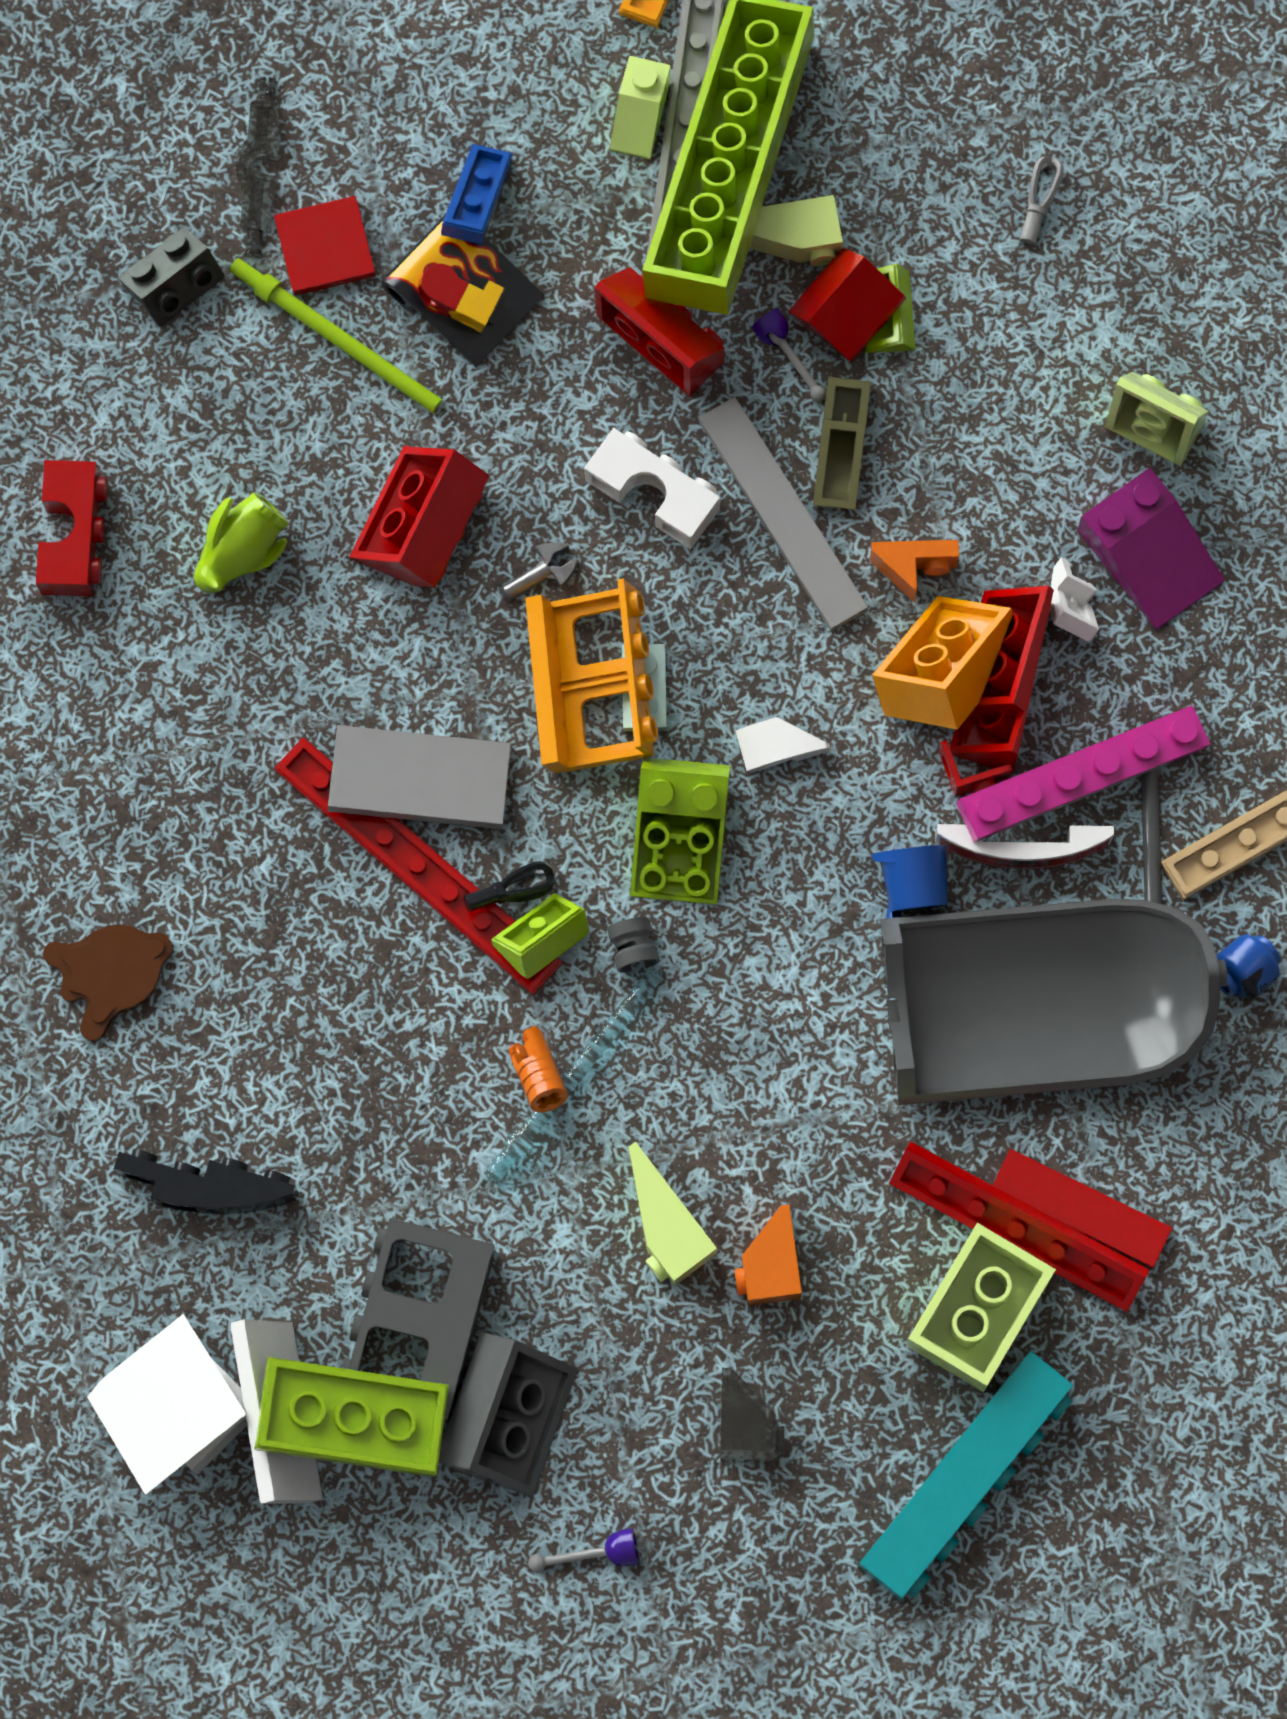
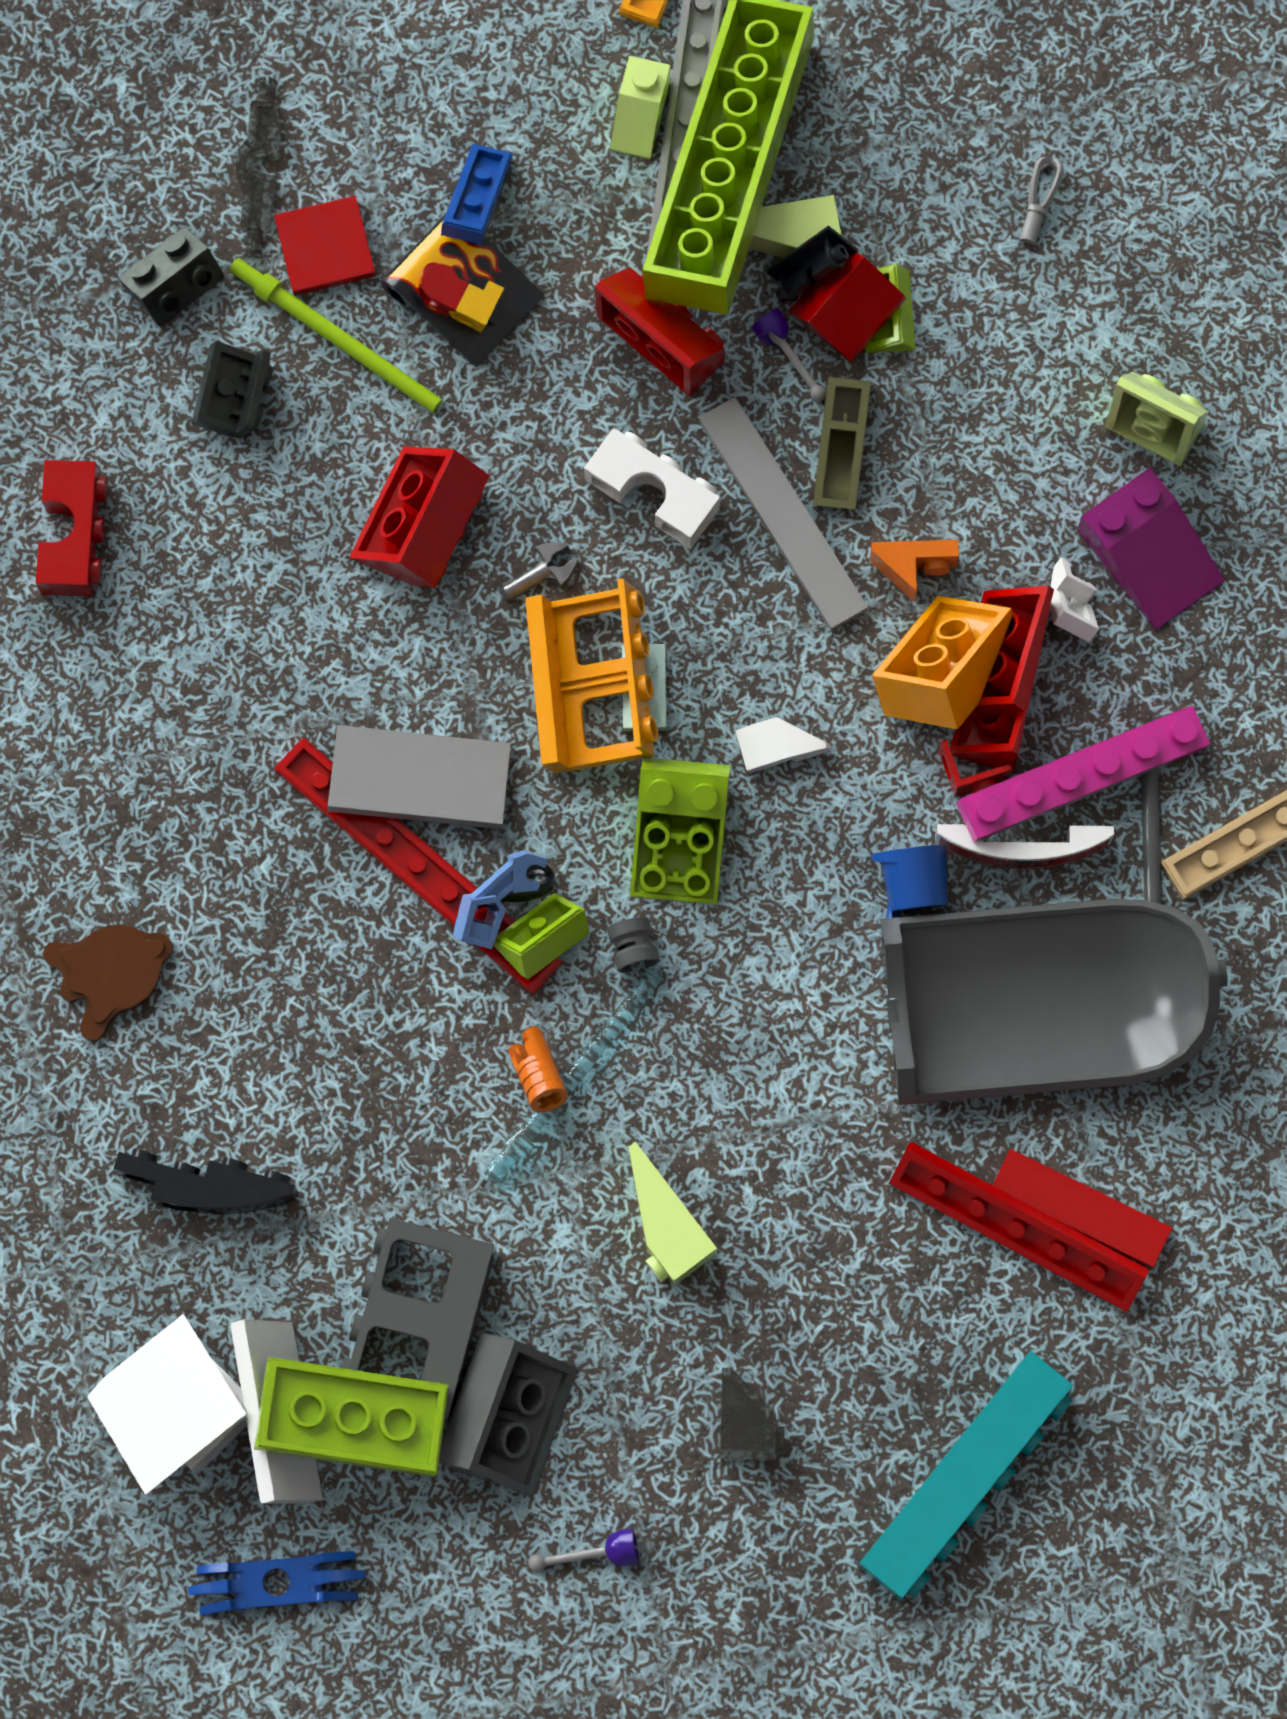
lime animal [194,492,289,593] -> none
orange slope [734,1204,802,1306] -> none
yellowish green brick [906,1223,1056,1392] -> none
blue head [1216,934,1281,1000] -> none
none -> blue piece [188,1551,366,1615]
none -> pearl dark grey bracket [191,341,273,439]
none -> medium blue piece [453,850,548,949]
none -> black hinge [766,225,858,303]

